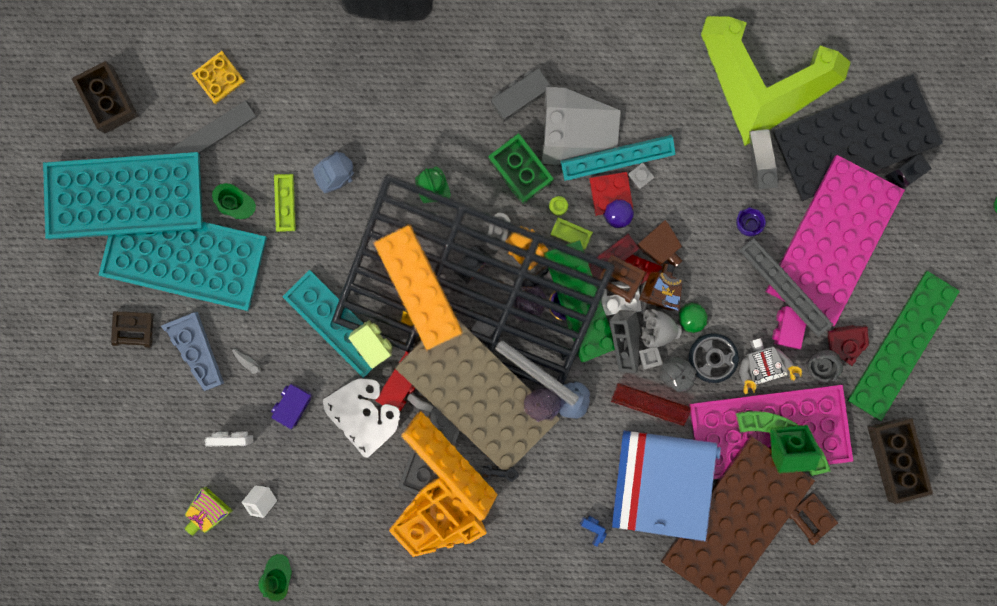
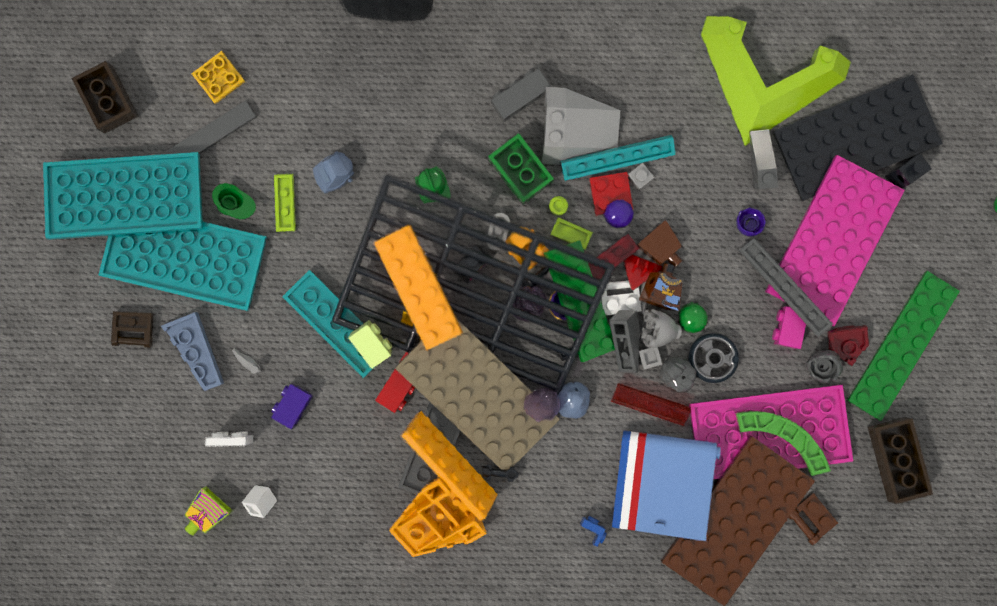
green piece [258,554,292,601] -> none
piece [323,379,400,458] -> none
light grey tile [407,393,434,412] -> none
light grey plate [471,321,495,337] -> none
light grey axle [496,341,579,405] -> none
reddish brown plate [599,255,646,304] -> none
torso [739,338,802,394] -> none
green slope [770,425,822,473] -> none

